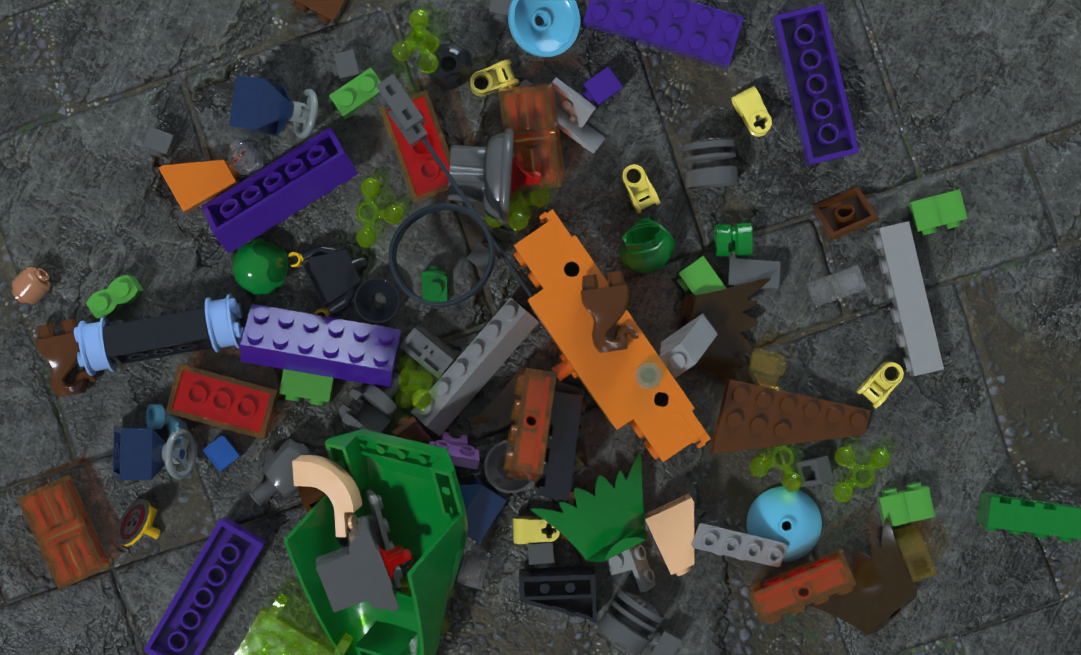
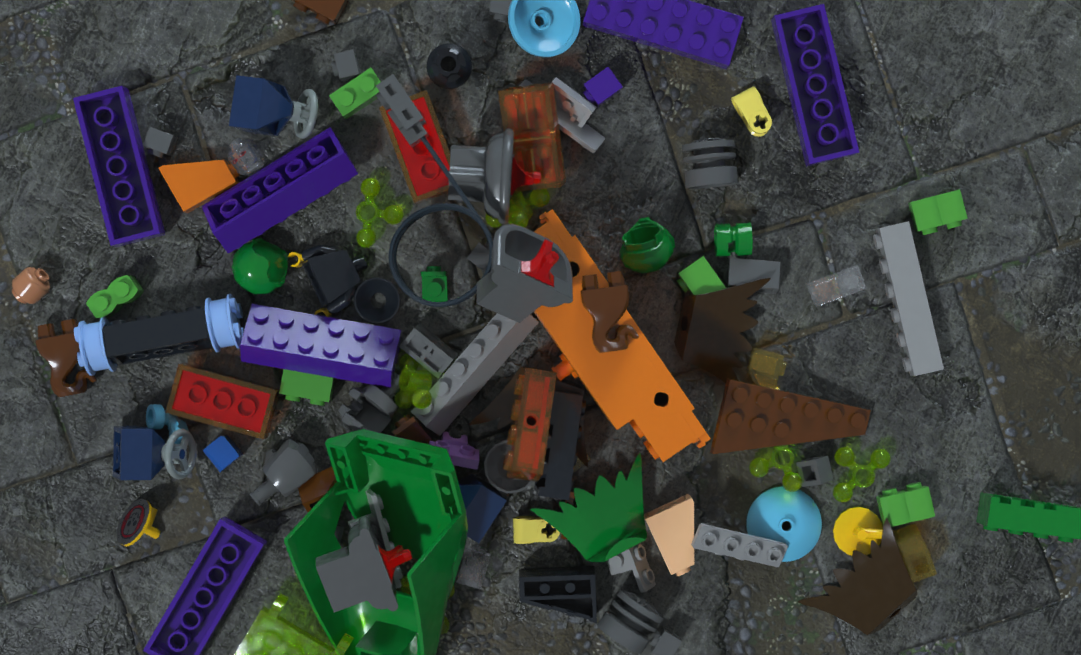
clear orange brick [17,475,112,590] -> none
light nougat arch [292,455,362,537] -> none
clear neon green piece [392,9,440,74] -> none
light yellow piece [470,59,520,97] -> none
dark grey plate [527,541,554,568] -> none
light yellow piece [621,164,660,214] -> none
clear light blue plate [635,362,662,389] -> none
light grey slope [660,313,717,378] -> none
clear orange brick [749,548,856,624] -> none
reddish brown slope [812,186,879,242] -> none
light yellow piece [857,361,904,409] -> none
none -> dark purple brick [73,86,166,247]
none -> dark grey piece [477,224,573,323]
none -> yellow shield [833,507,883,556]

